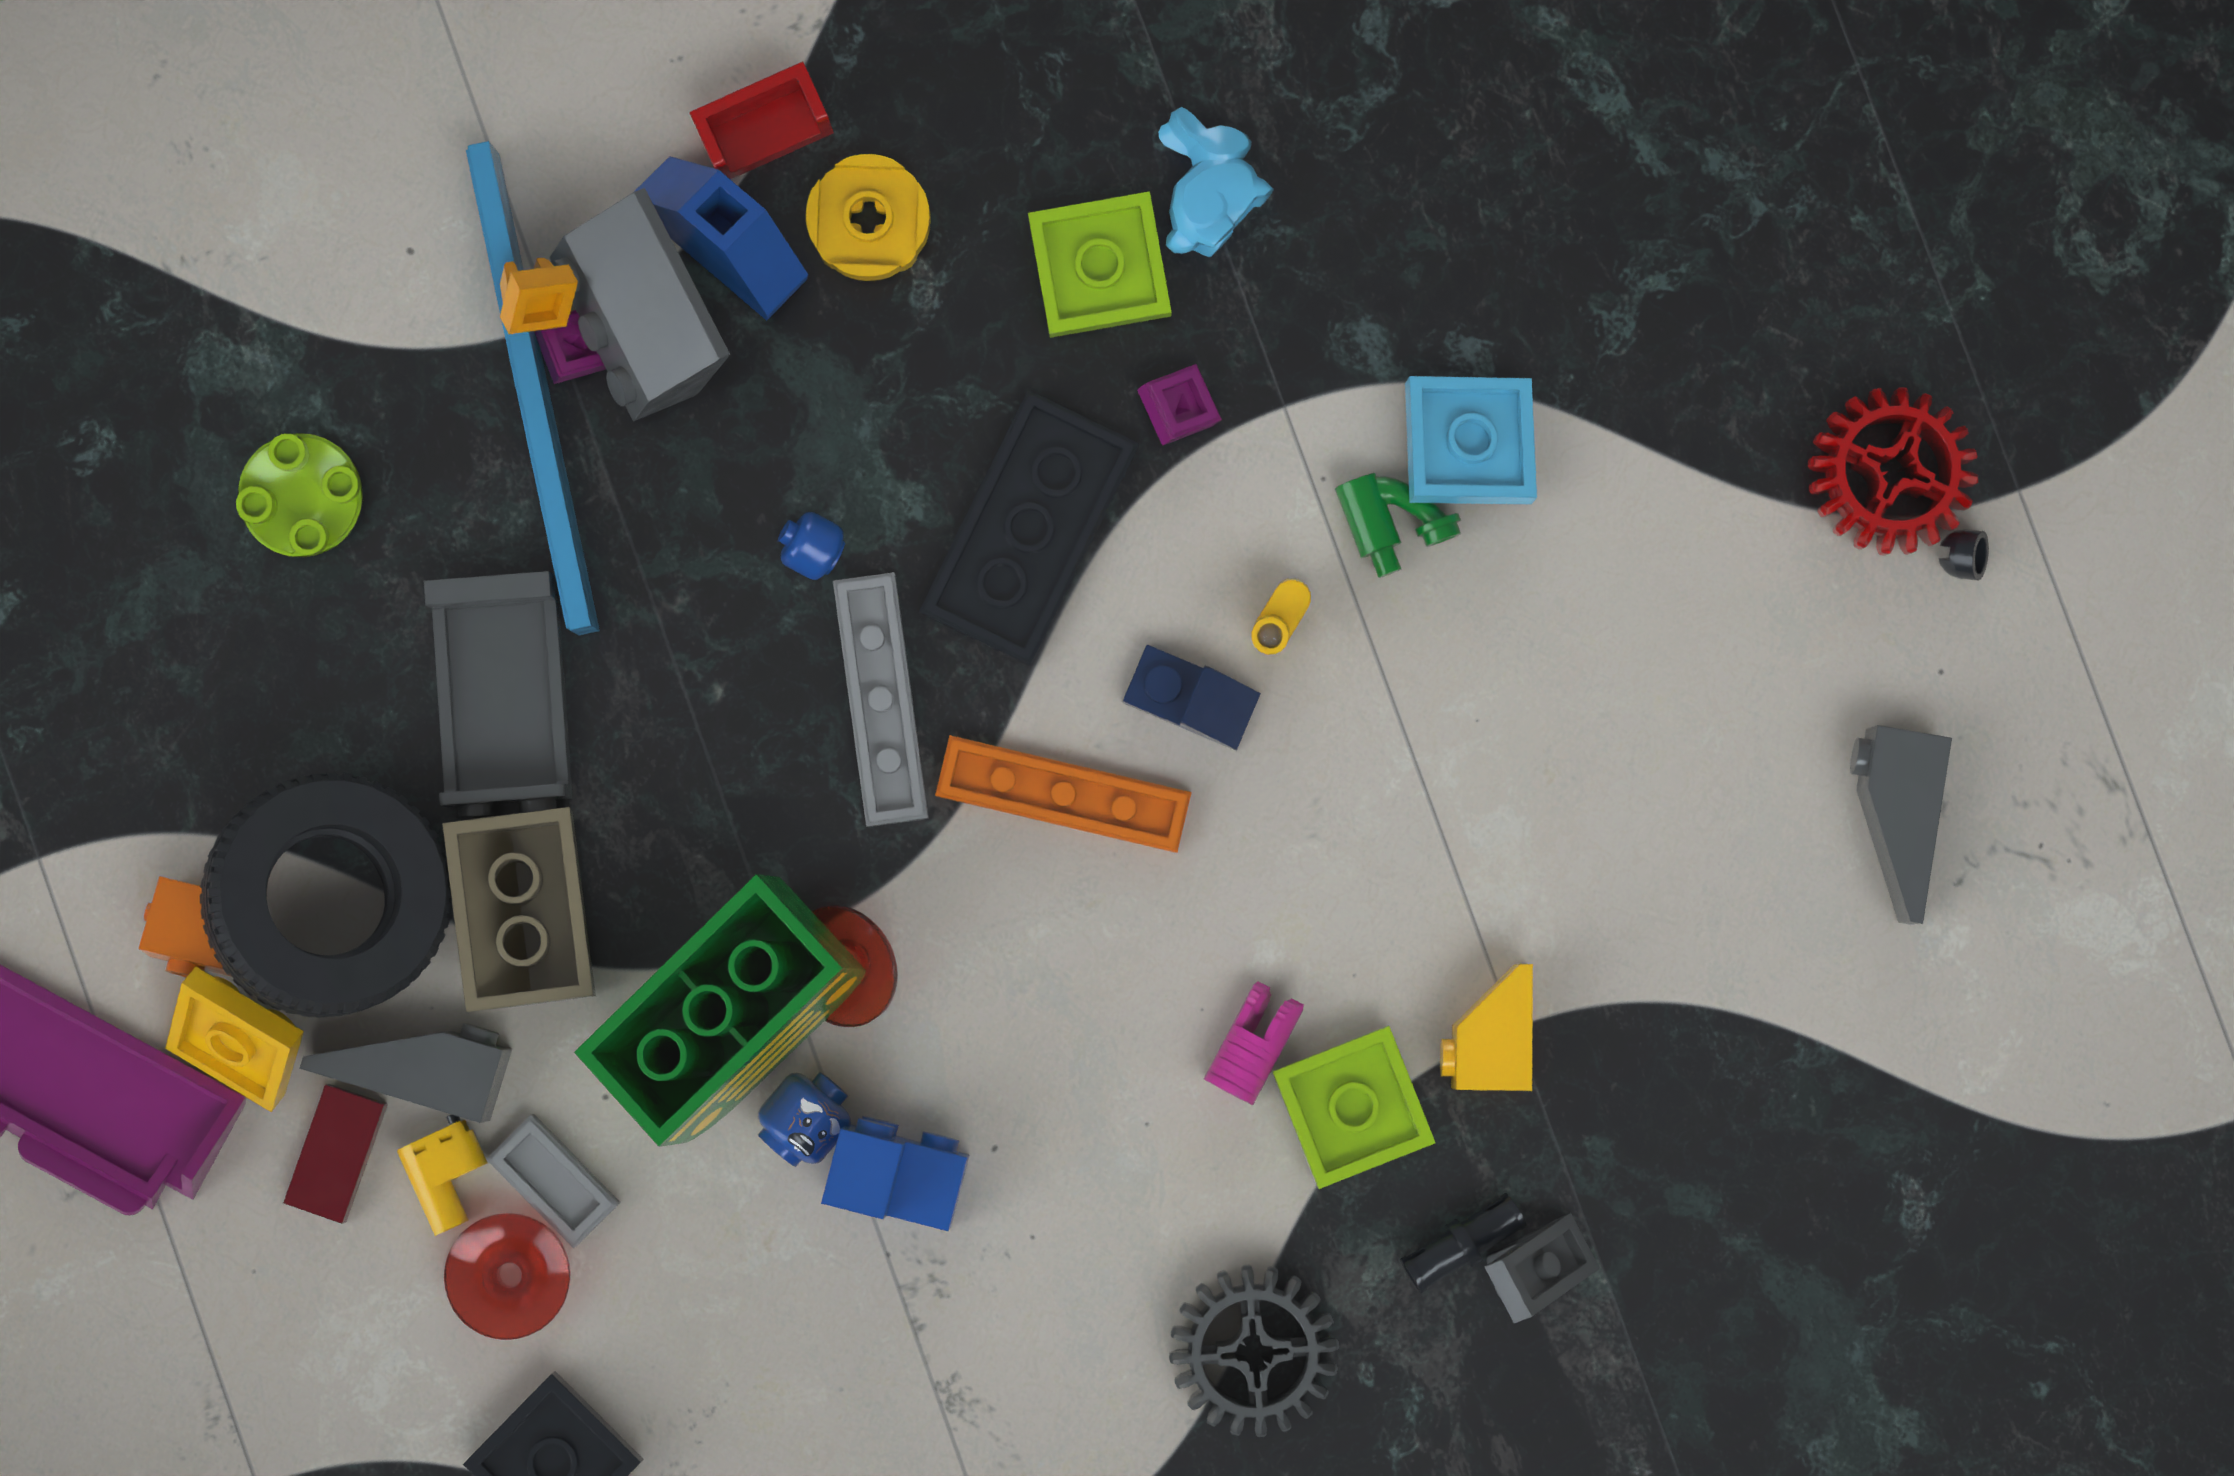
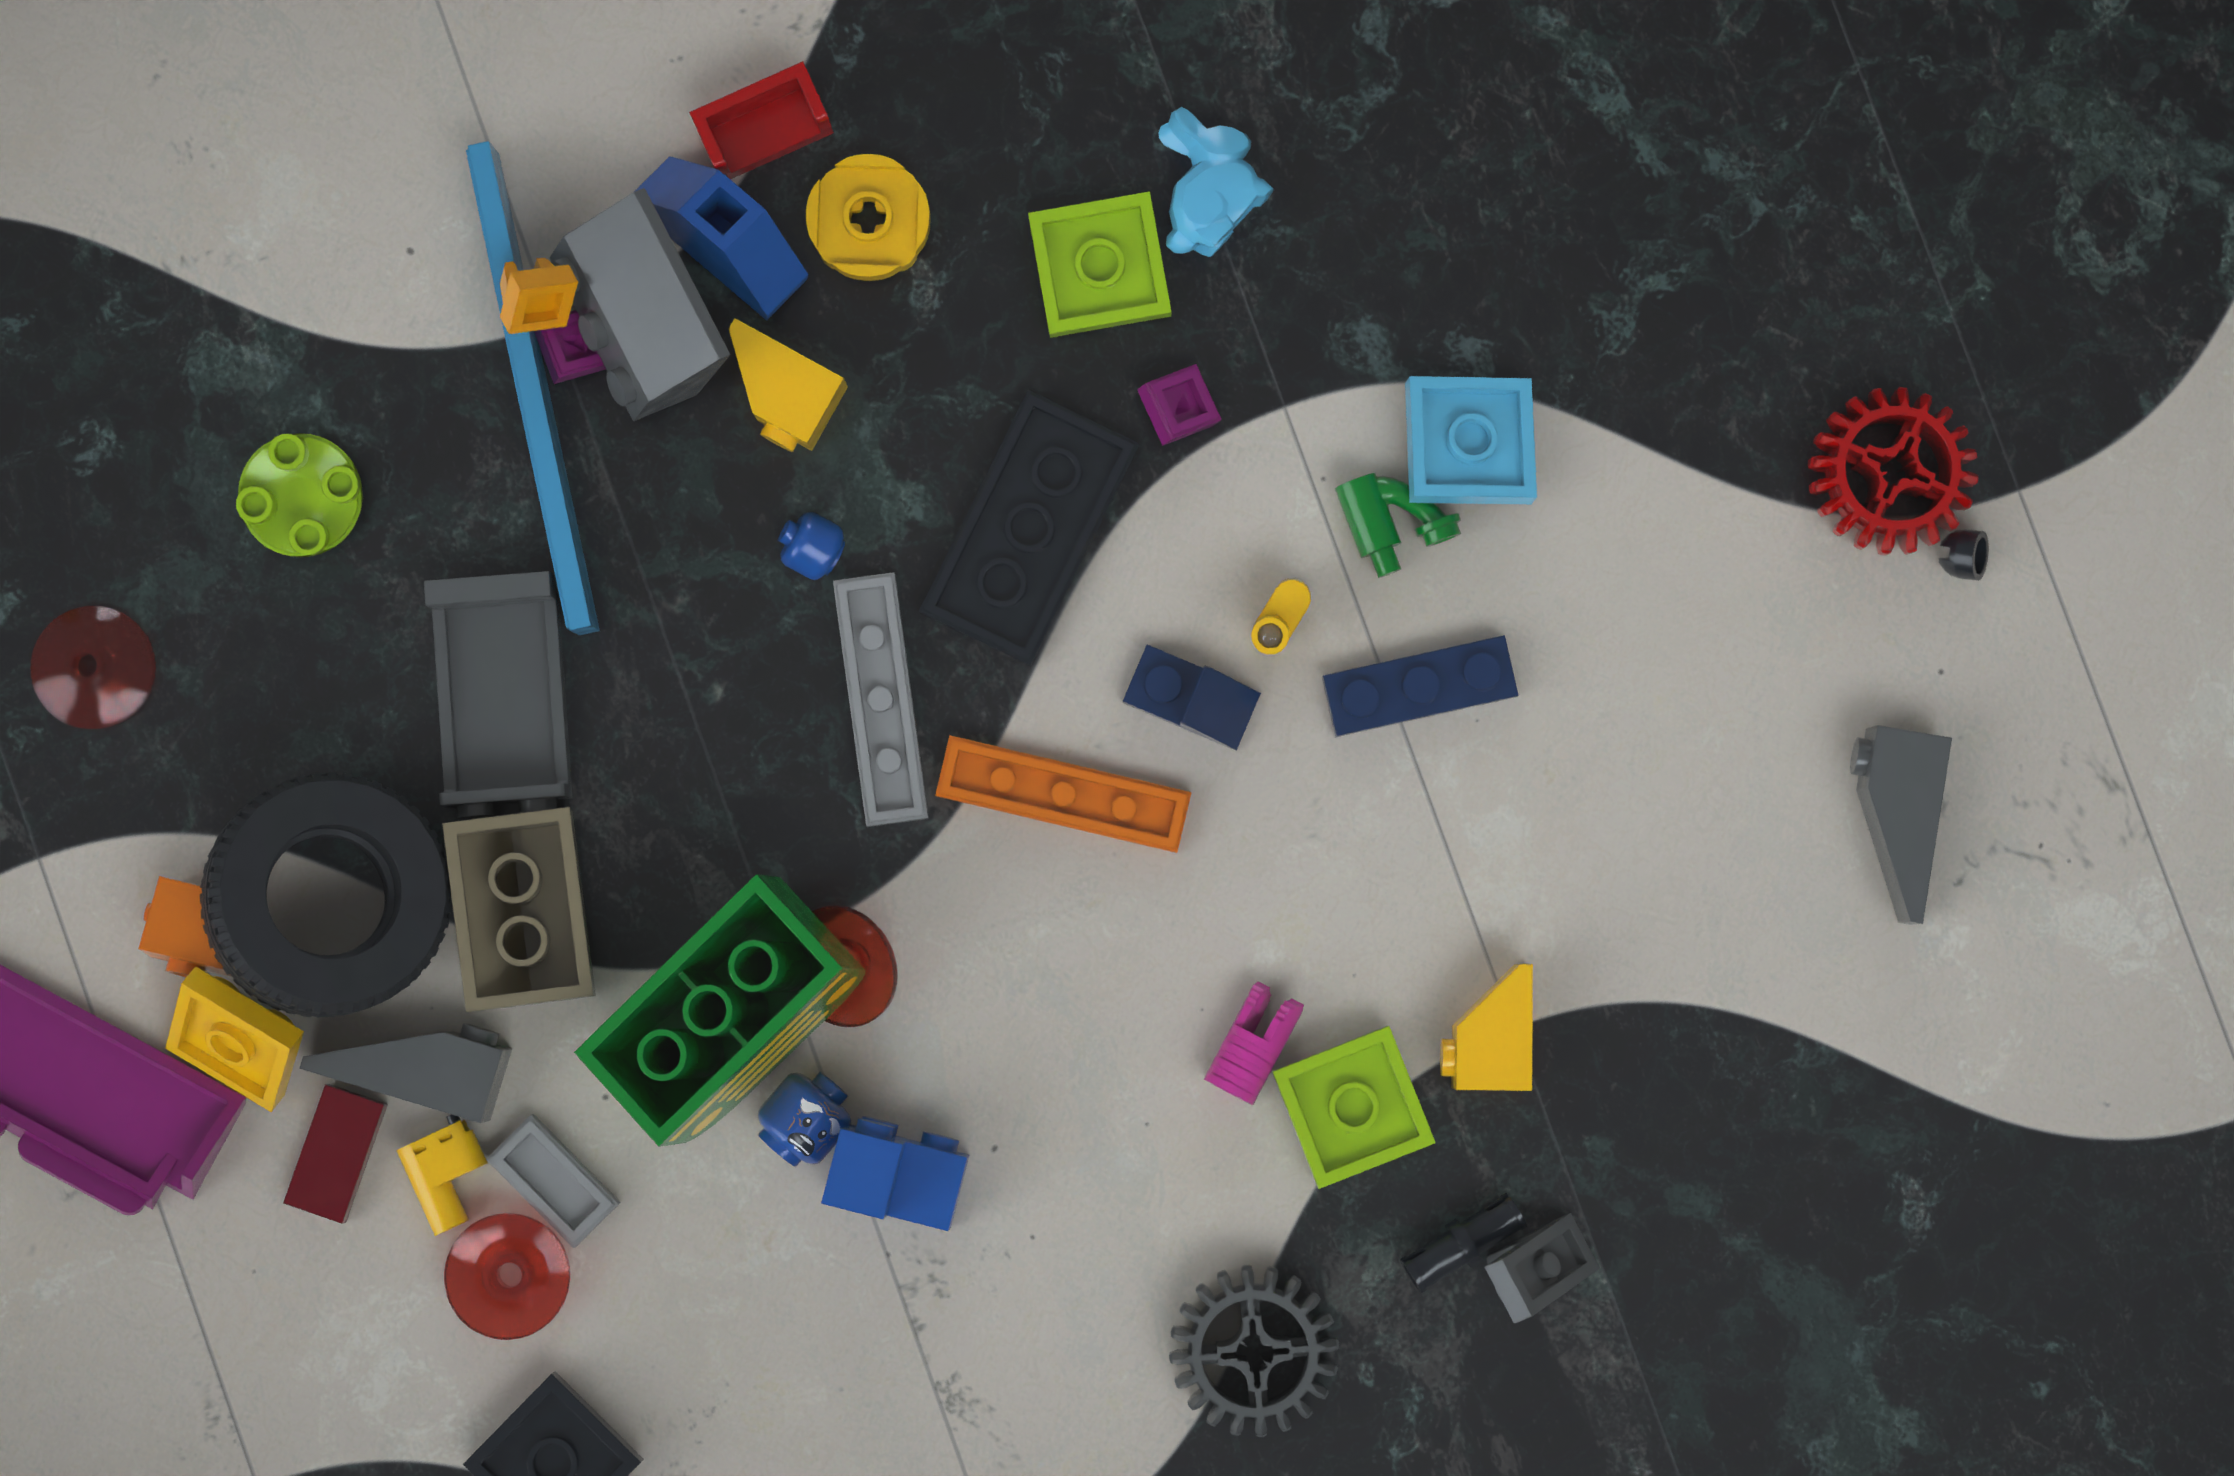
none -> clear red dish [30,606,156,730]
none -> yellow slope [729,318,848,452]
none -> dark blue plate [1322,635,1519,738]

